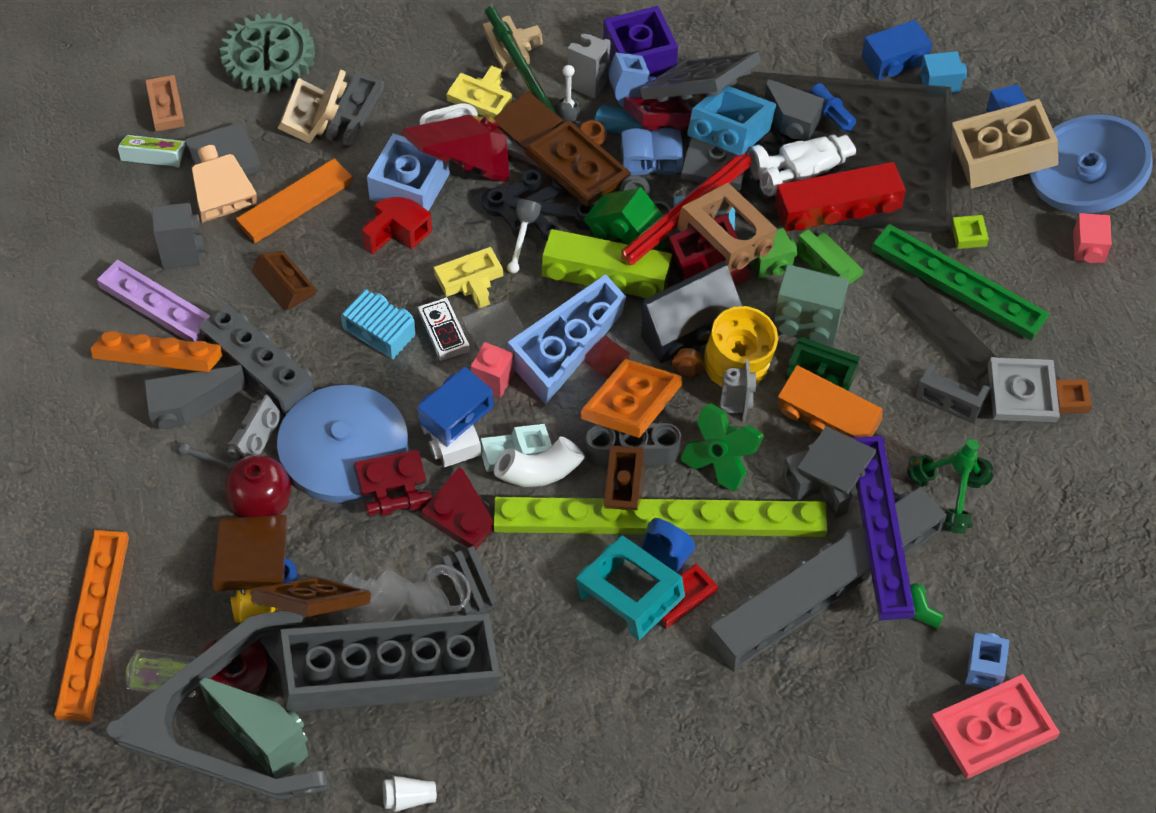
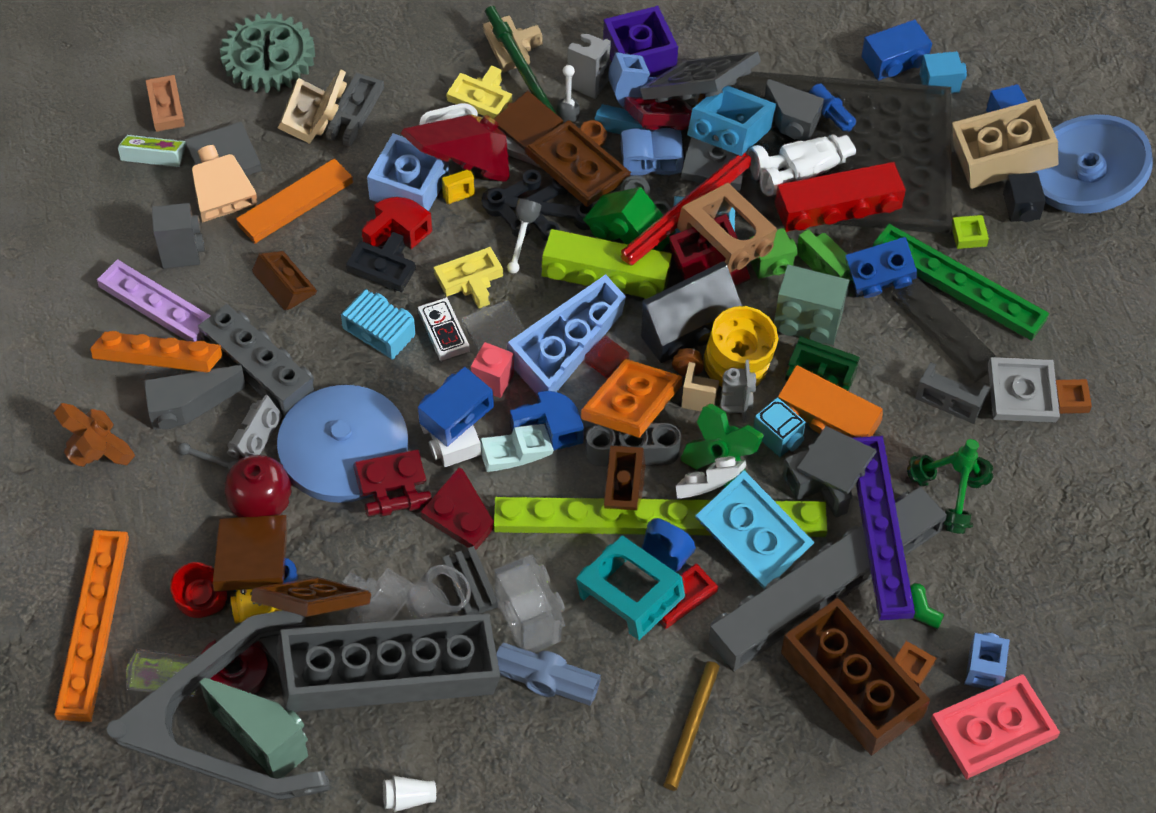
white cylinder [494,437,585,487] -> none
coral brick [1073,213,1112,263] -> none
none -> dark orange plant [54,403,135,467]
none -> red hair [170,562,227,618]
none -> black hinge [346,232,416,293]
none -> yellow tile [442,170,475,204]
none -> clear brick [494,554,565,653]
none -> sand blue piece [496,642,601,706]
none -> blue brick [510,391,584,451]
none -> pearl gold bar [664,661,720,791]
none -> white slope [676,456,746,499]
none -> tan panel [681,362,719,411]
none -> medium azure plate [695,470,815,589]
none -> medium azure brick [753,398,806,457]
none -> reddish brown brick [781,598,930,756]
none -> blue brick [845,237,917,298]
none -> dark orange plate [894,641,936,687]
none -> black brick [1003,172,1046,222]

